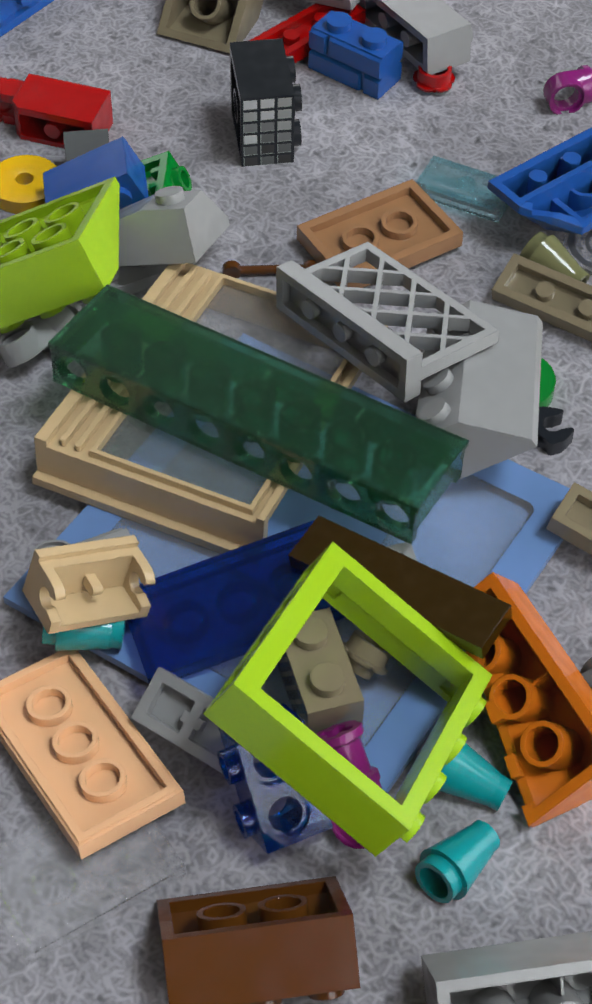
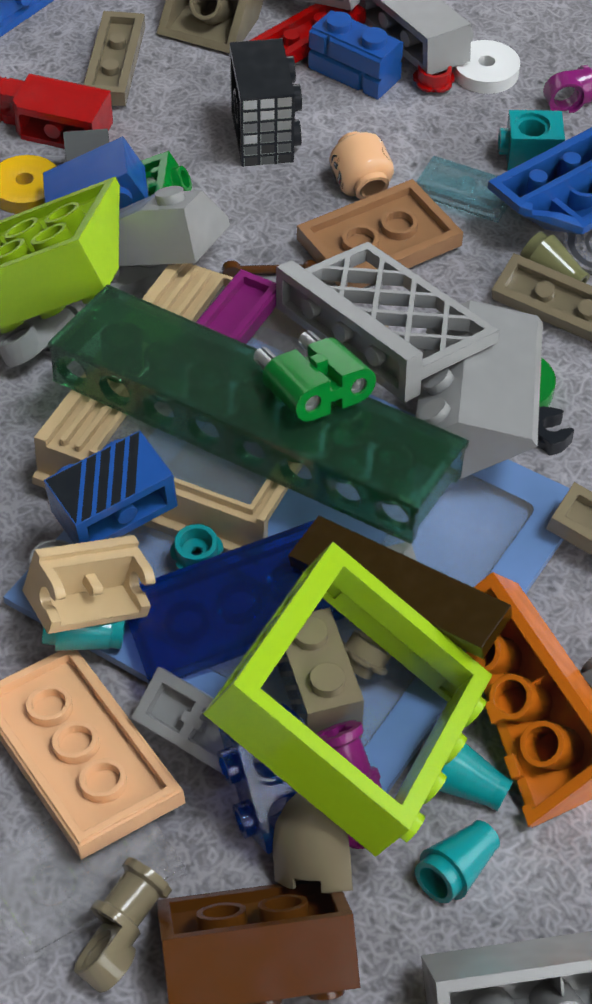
none -> blue brick [44,430,178,544]
none -> dark tan connector [74,857,172,993]
none -> dark tan plate [83,11,145,106]
none -> teal plate [170,524,223,575]
none -> magenta tile [190,269,276,360]
none -> green piece [253,330,376,422]
none -> dark tan brick [272,792,353,893]
none -> light nougat head [329,131,394,200]
none -> white piece [452,40,520,94]
none -> teal brick [498,110,565,171]

